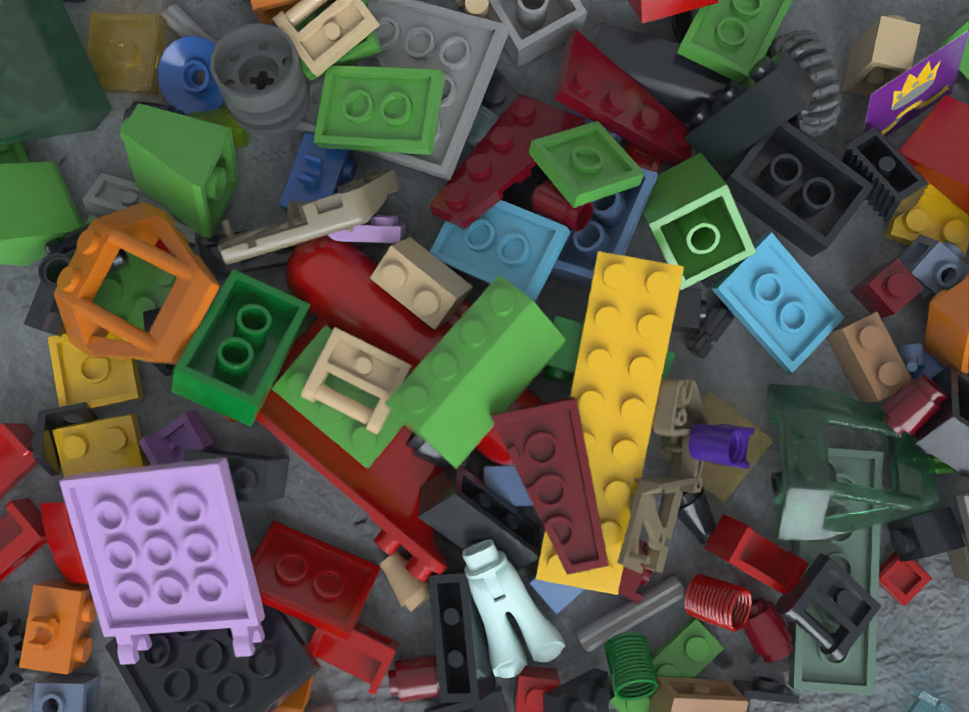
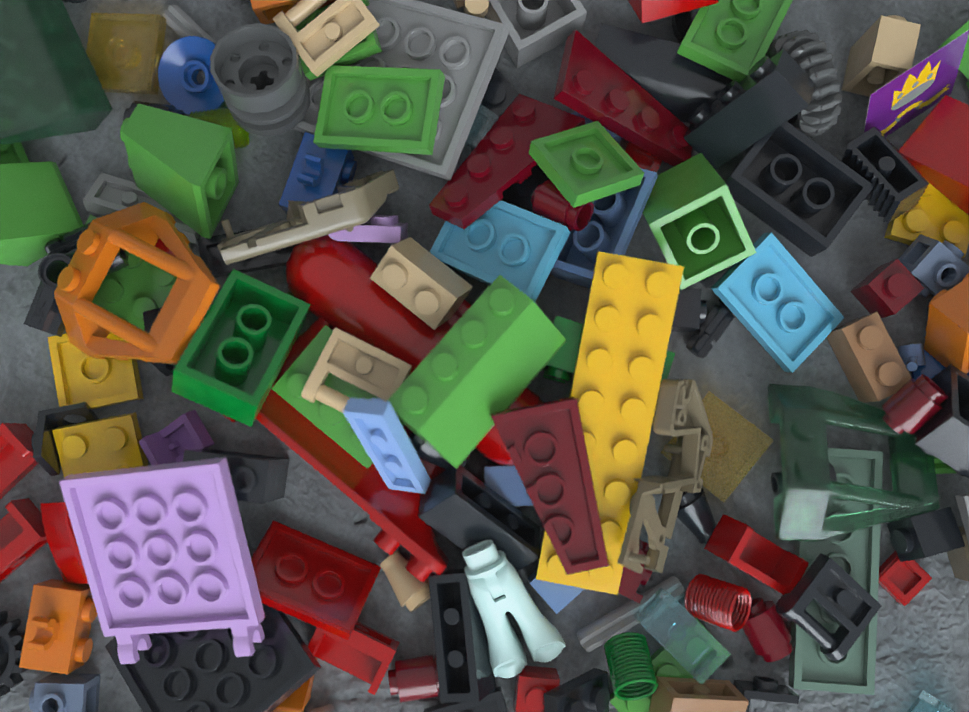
dark purple piece [689,423,755,469] -> none
none -> light blue plate [343,397,431,494]
none -> clear light blue panel [633,587,731,684]

